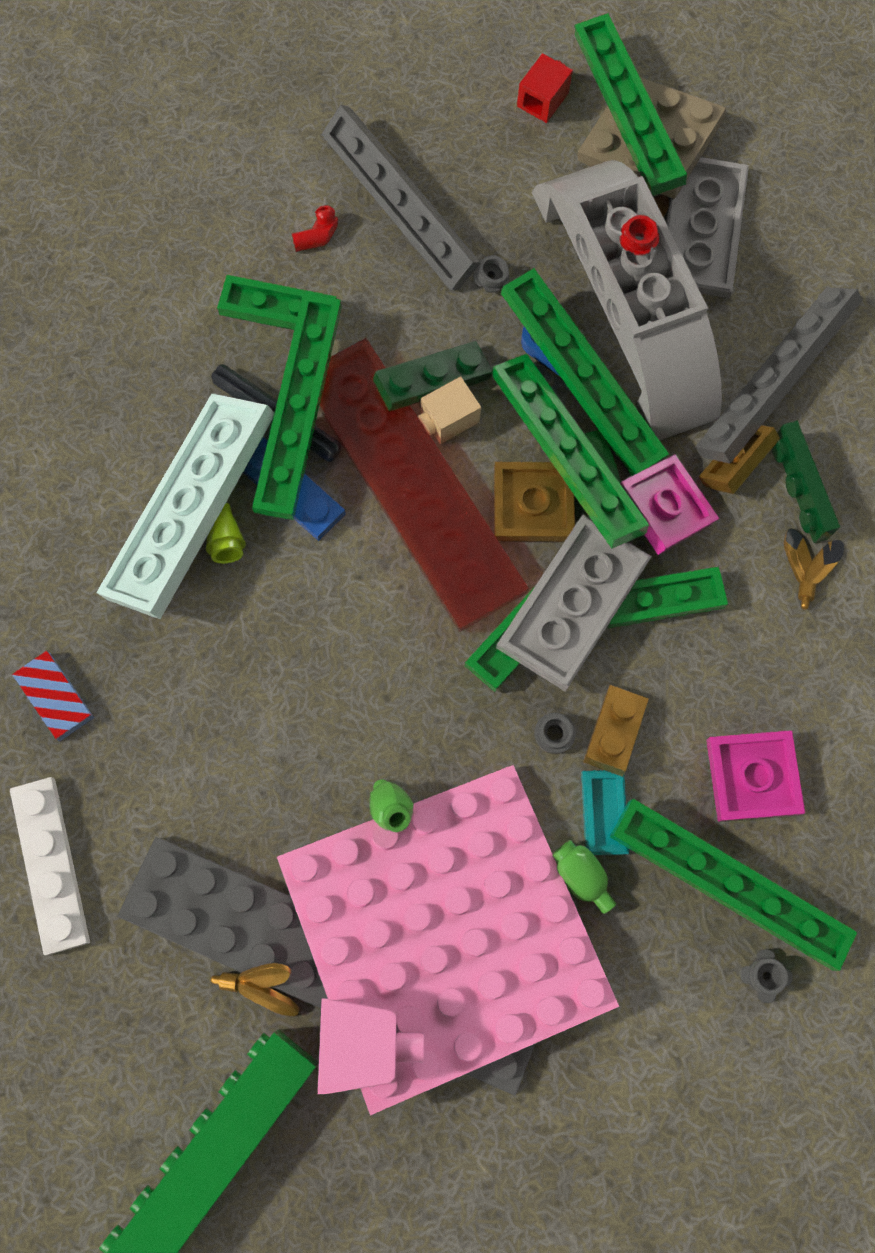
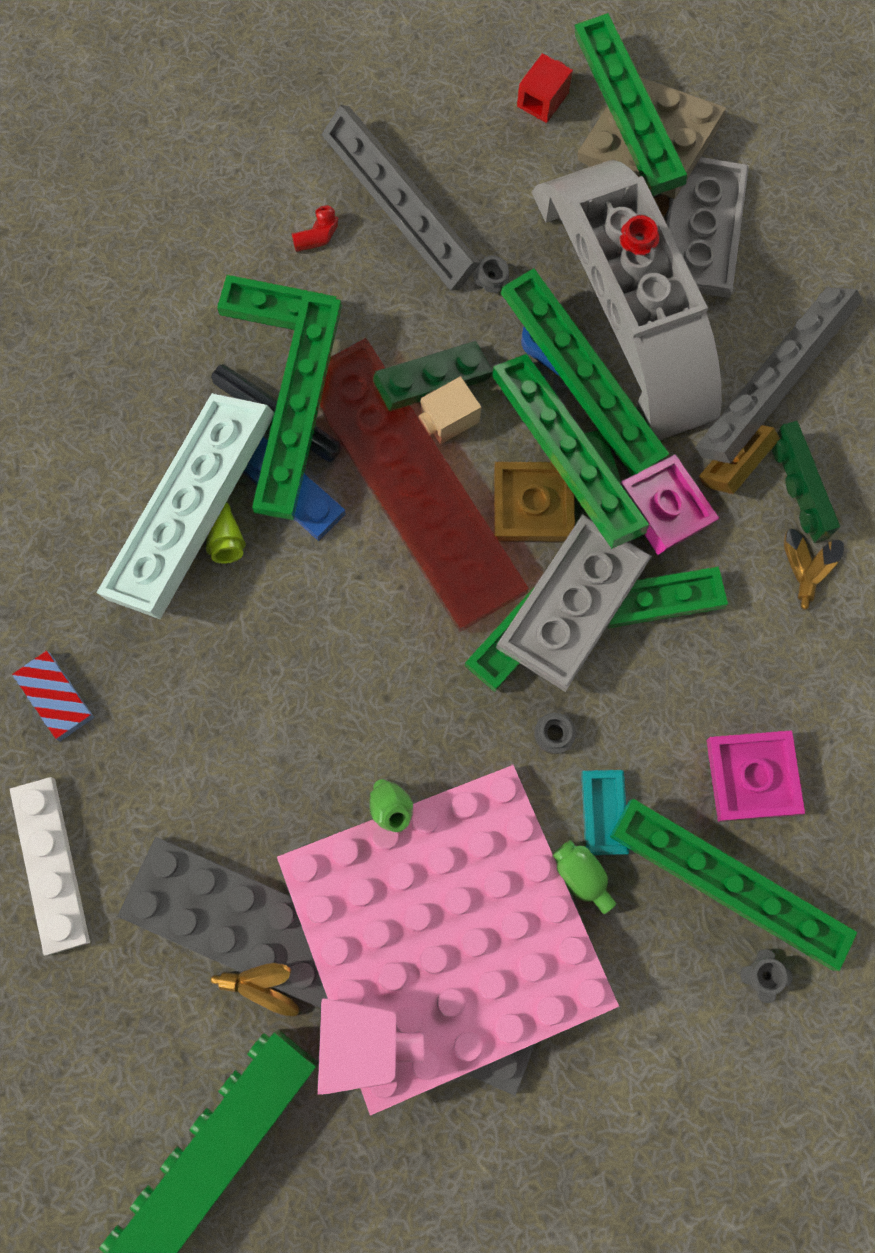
pearl gold plate [583,685,649,777] -> none

